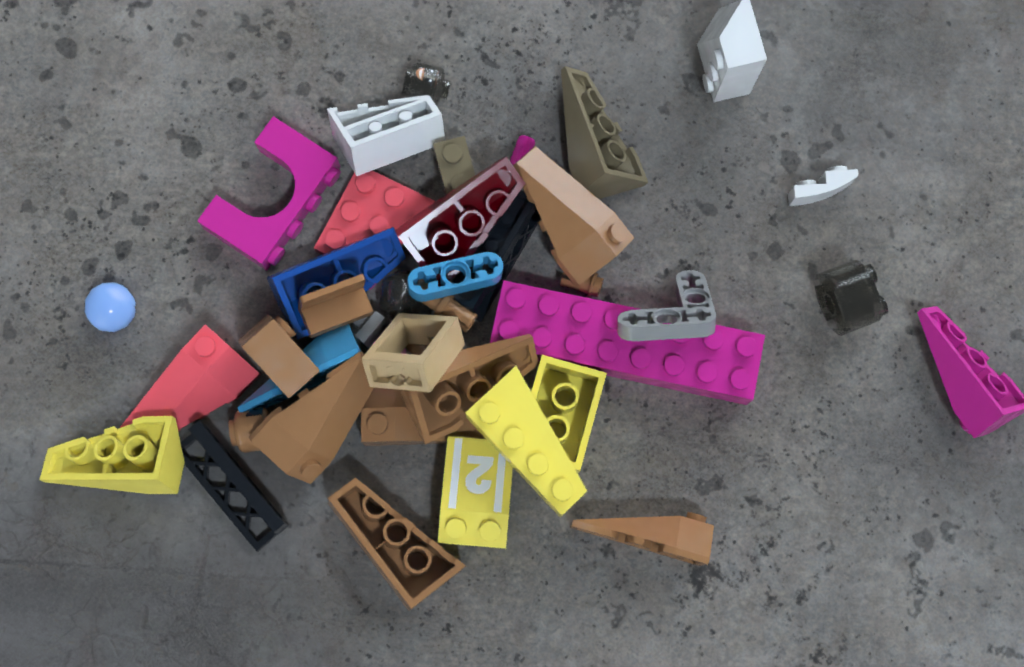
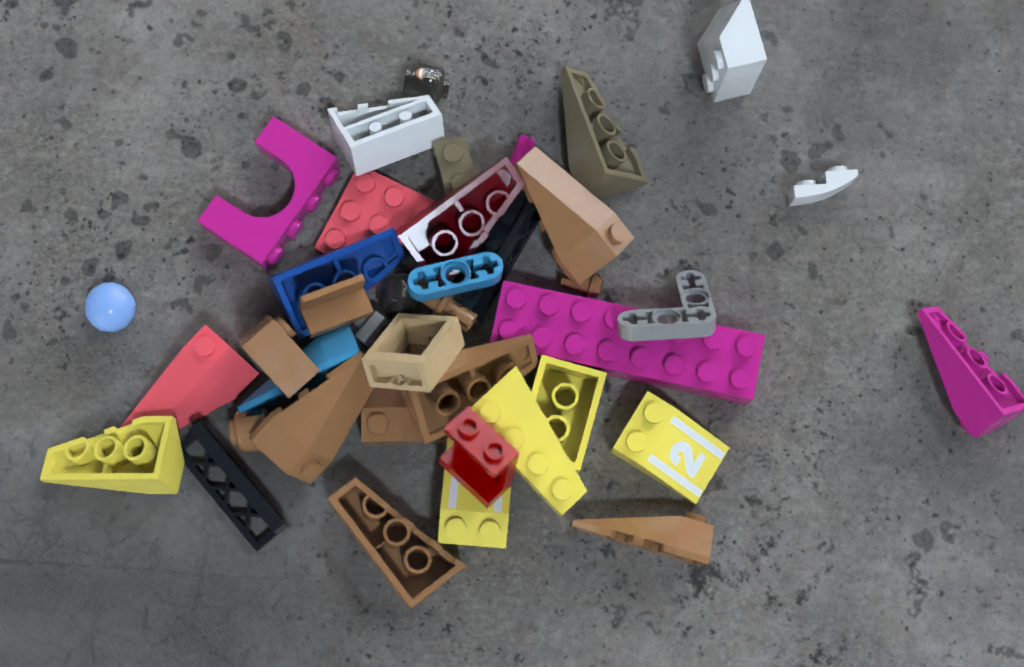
clear smoke brick [815,260,888,336] -> none
none -> red panel [438,406,520,509]
none -> light yellow slope [610,391,730,504]

